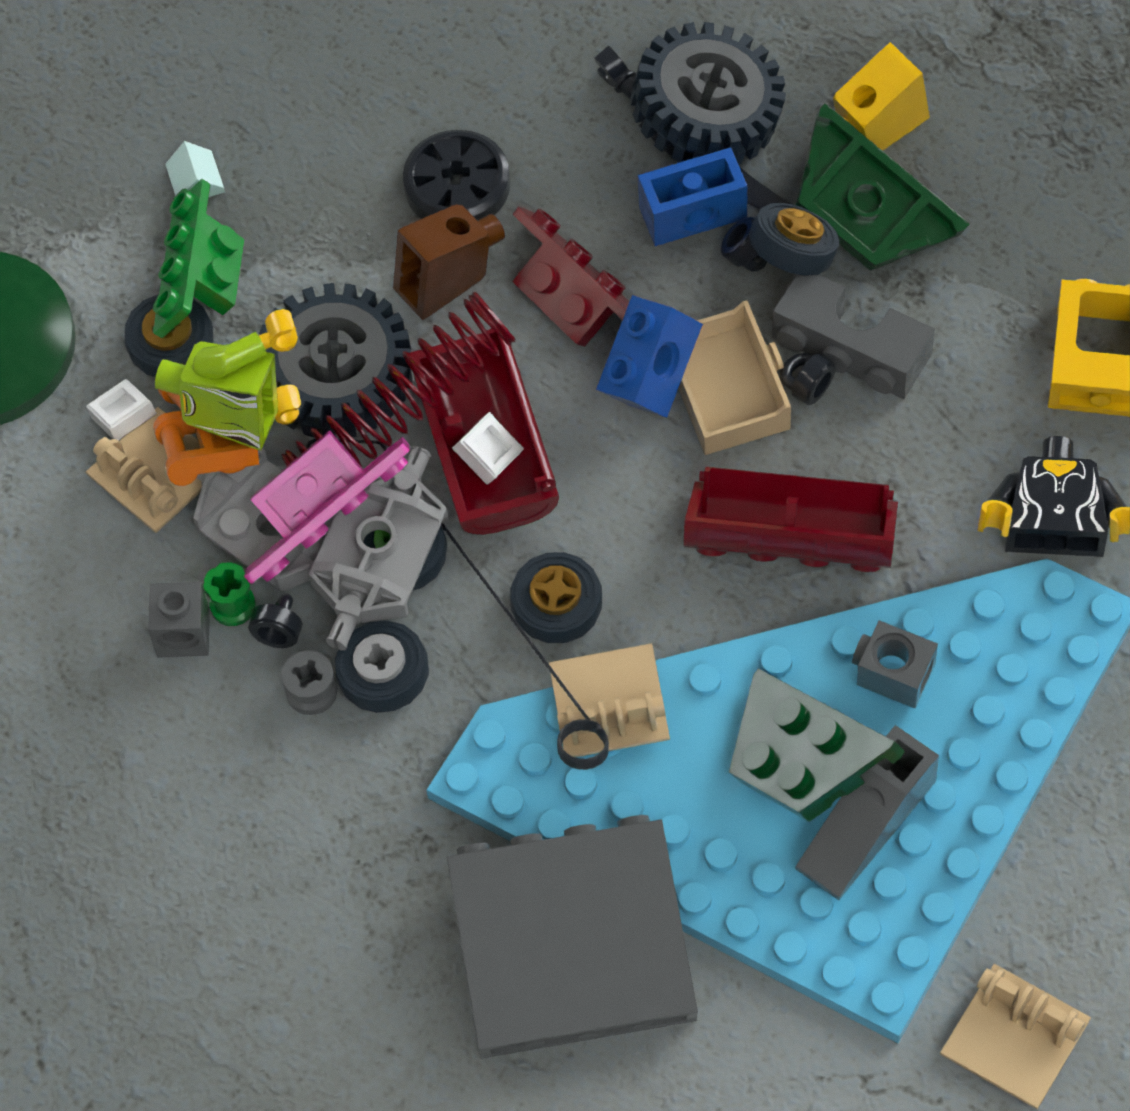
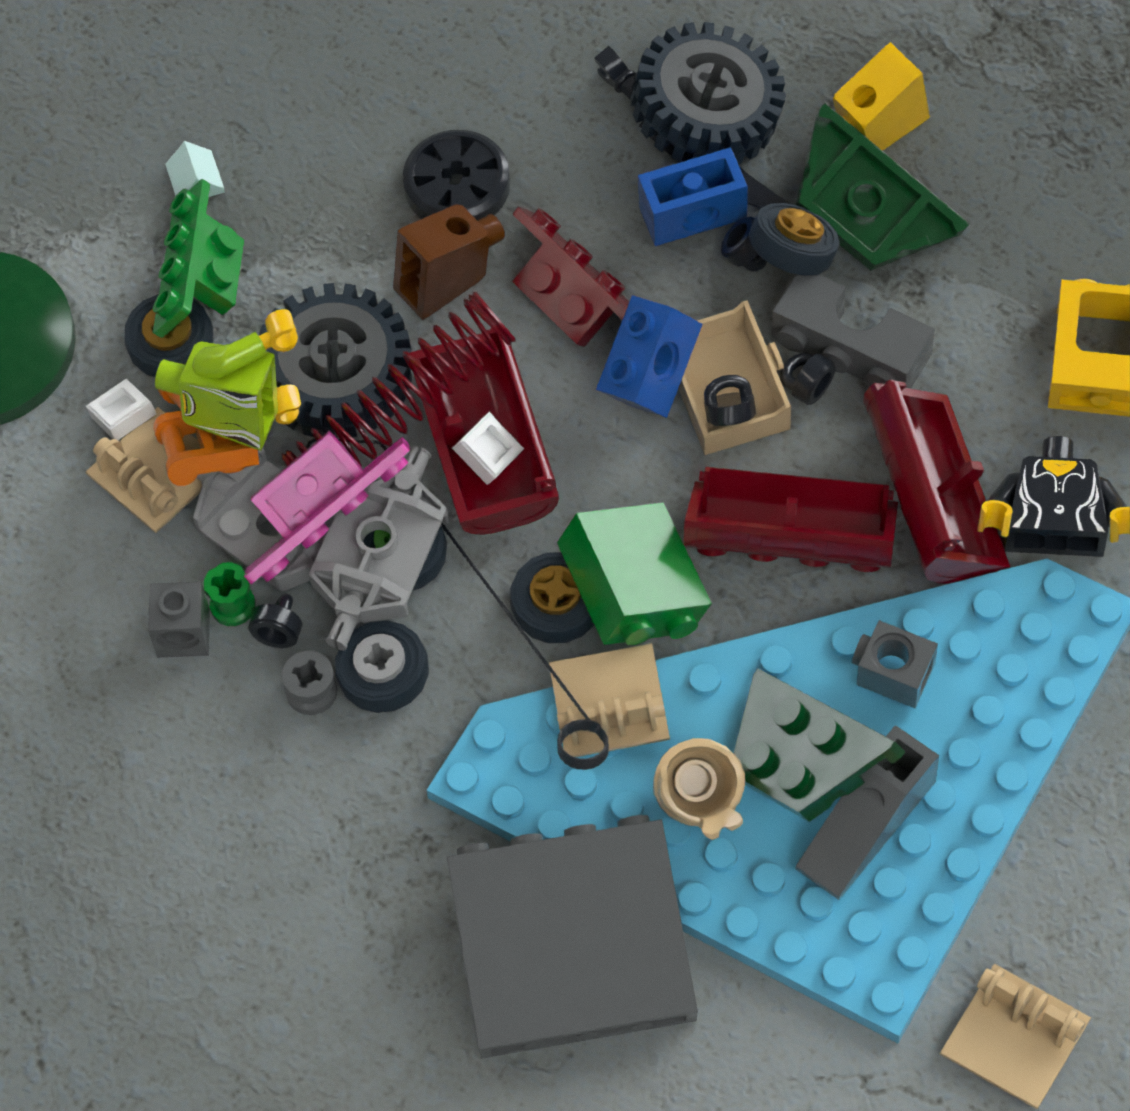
none -> brick [557,502,712,645]
none -> tan hat [653,738,745,840]
none -> black tile [704,375,756,426]
none -> dark red container [863,380,1011,584]

